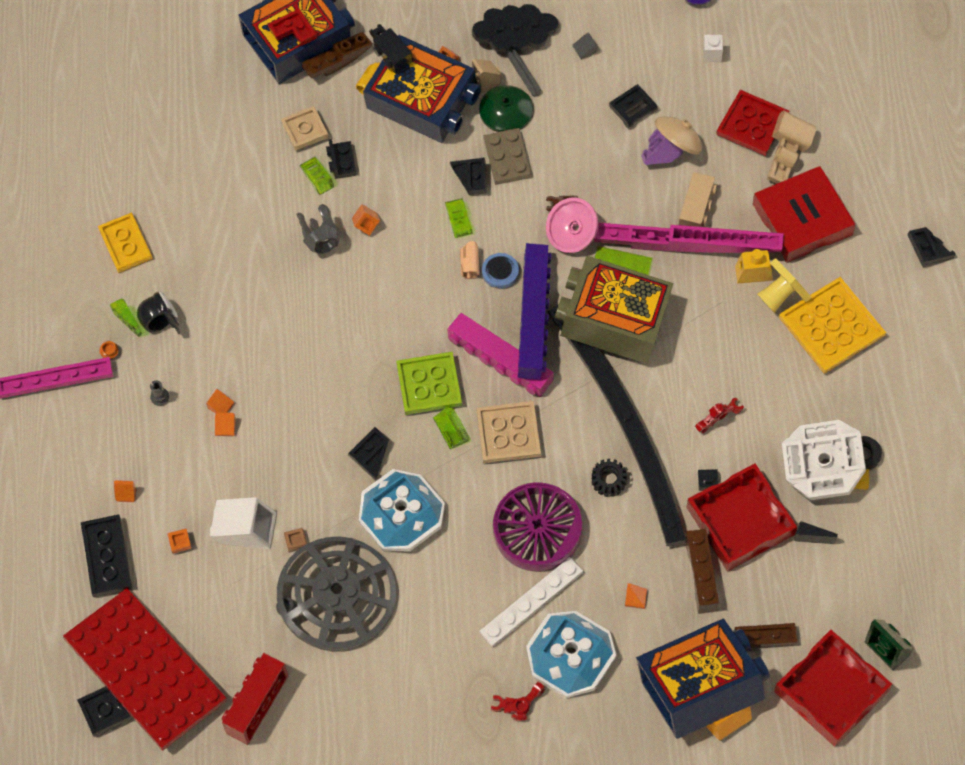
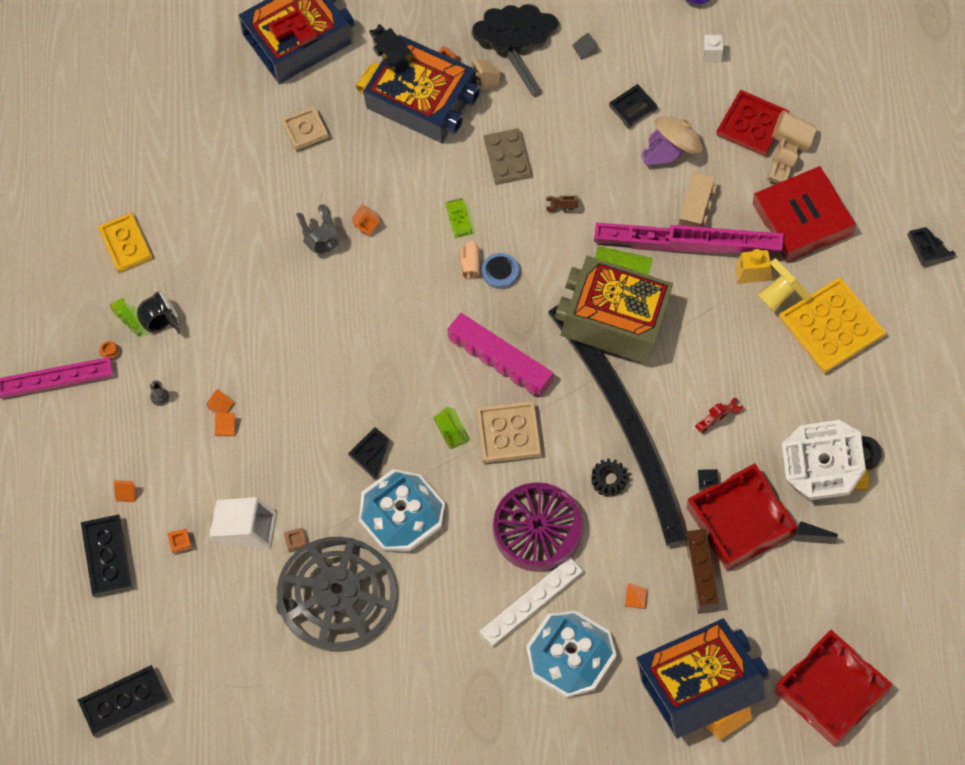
red plate [63,588,227,751] -> none
red brick [222,652,289,745] -> none
clear neon green slope [300,157,334,195] -> none
reddish brown slope [302,32,373,79] -> none
black bracket [326,139,357,179] -> none
lime plate [396,351,462,415] -> none
black wing [450,158,487,195] -> none
dark green dish [479,85,533,132] -> none
red piece [491,681,545,721] -> none
dark purple brick [517,243,552,380] -> none
bright pink dish [546,198,598,253] -> none
reddish brown plate [734,623,797,648] -> none
dark green slope [864,619,913,671] -> none

